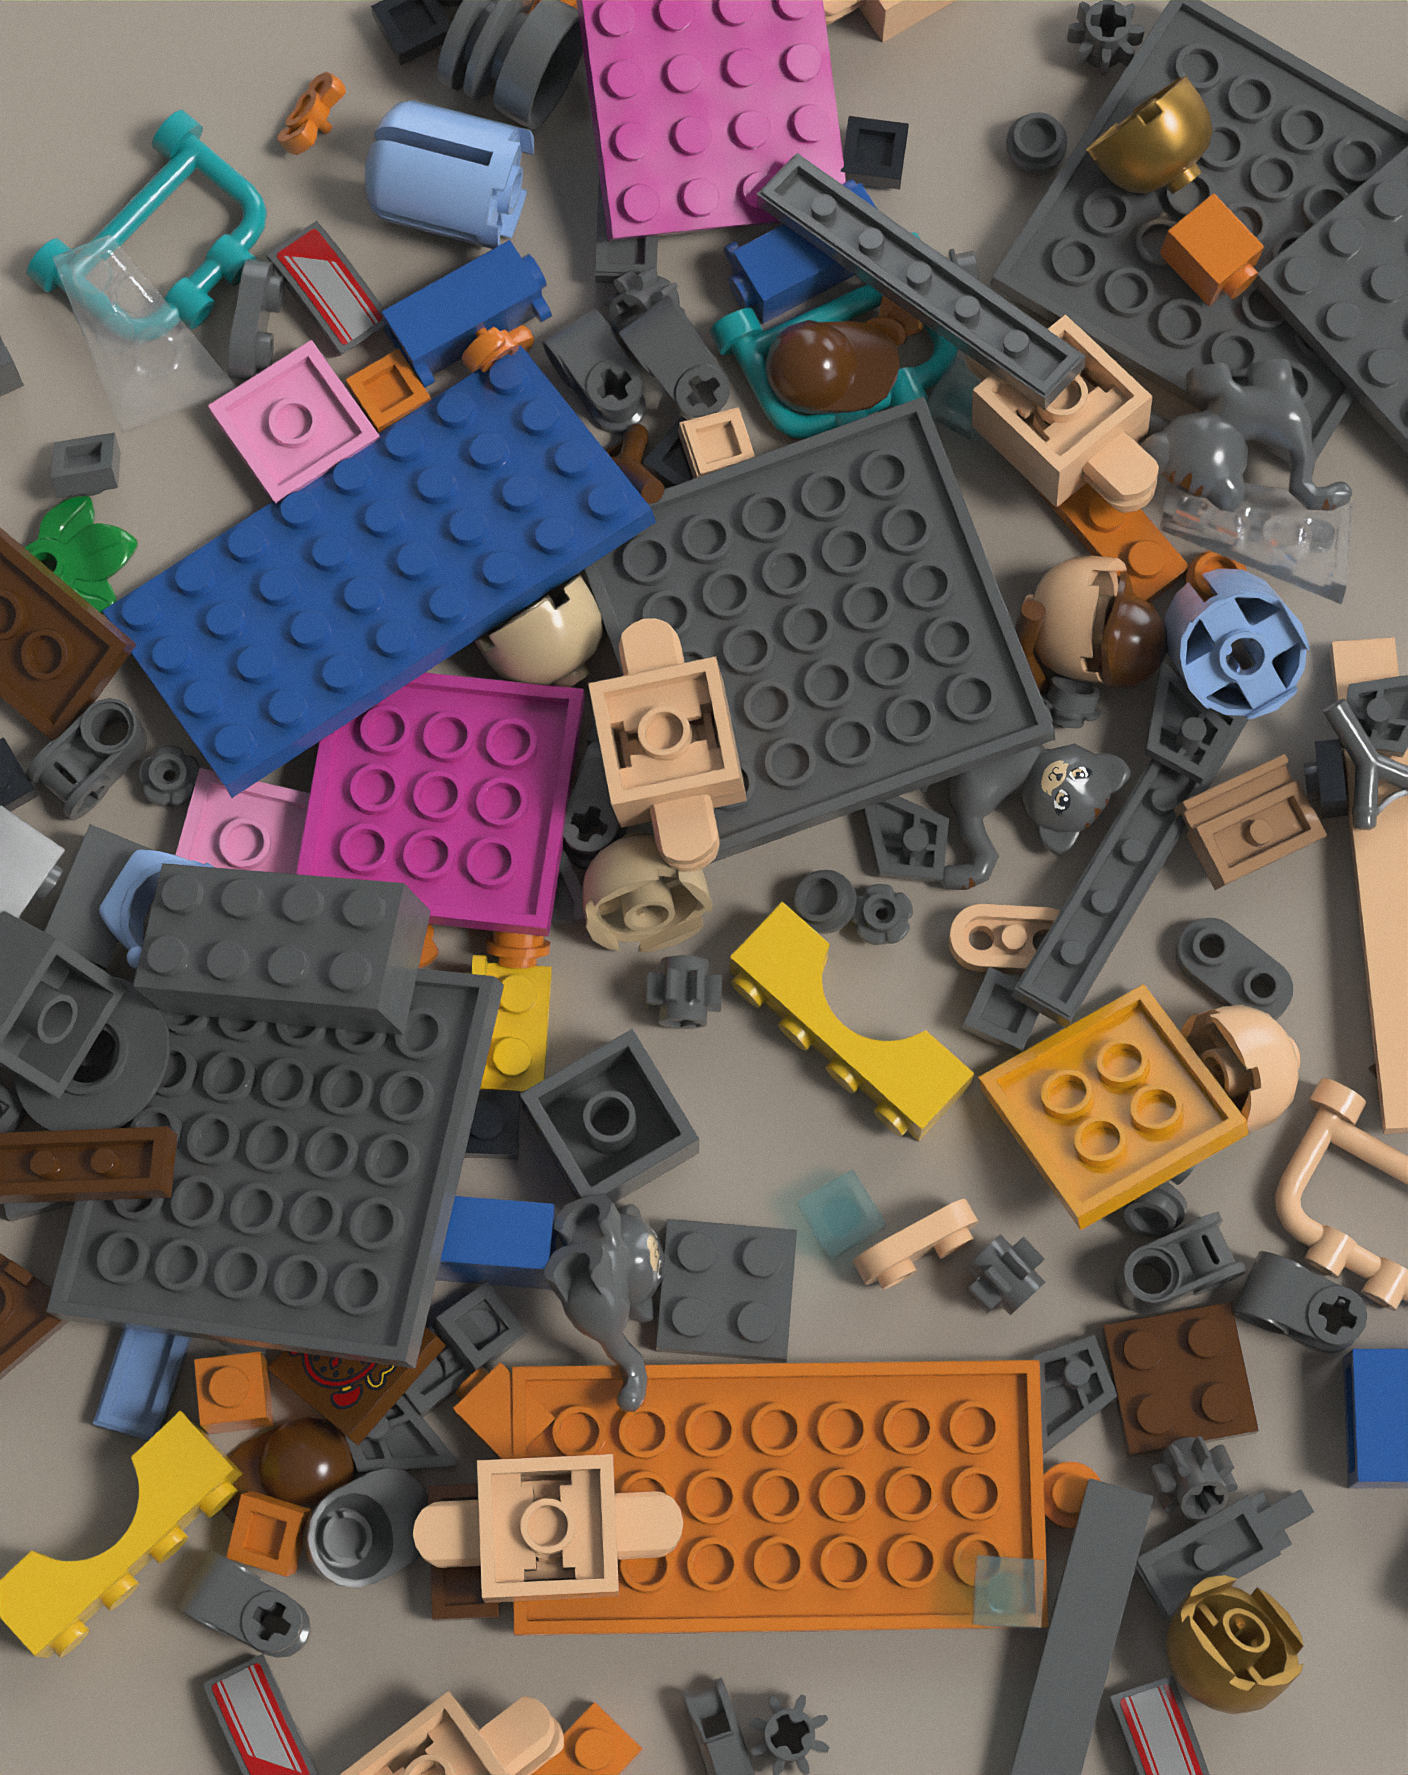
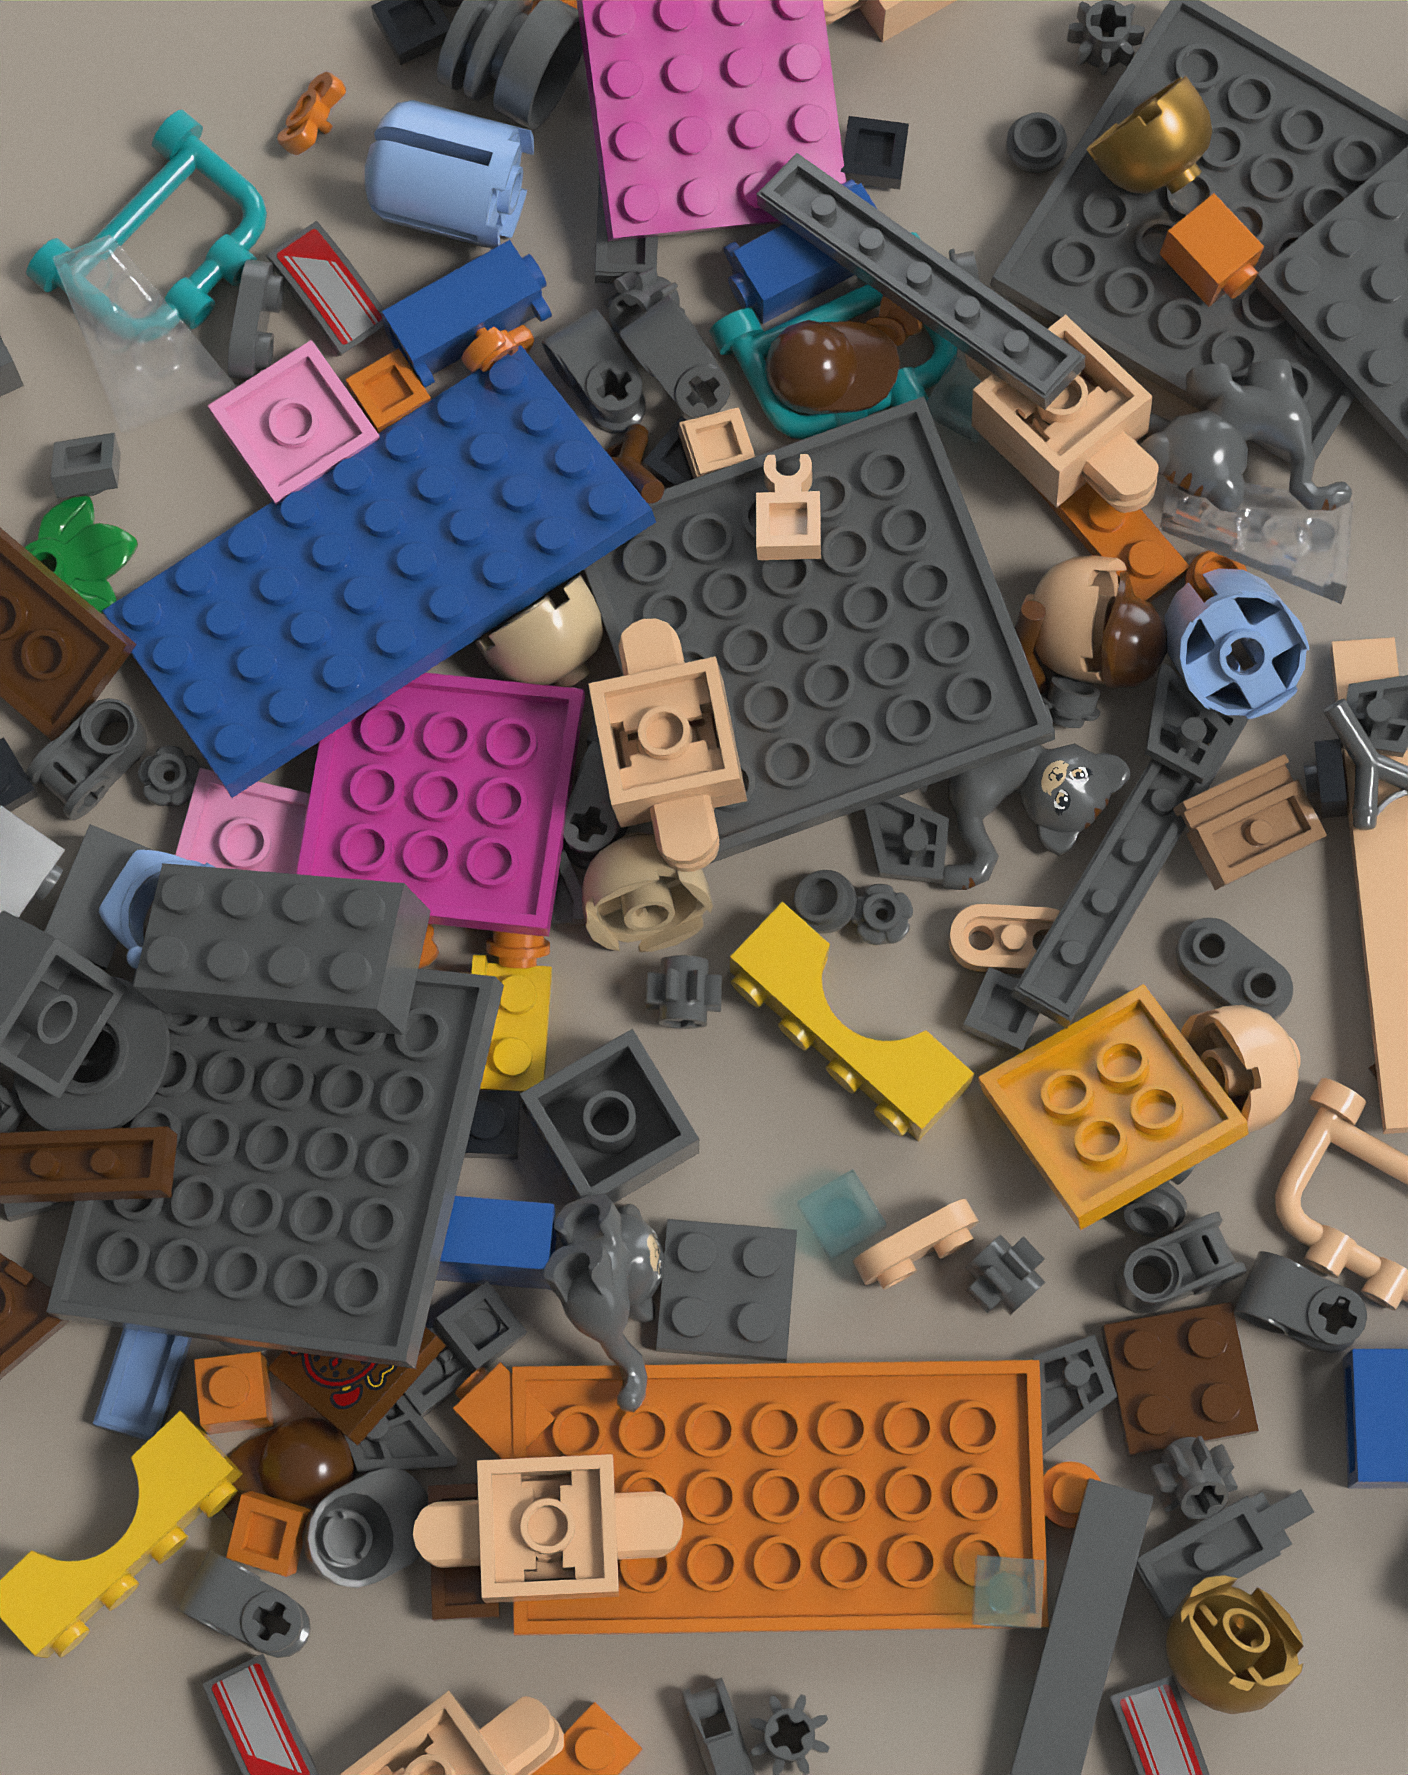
none -> light nougat plate [756,454,821,560]

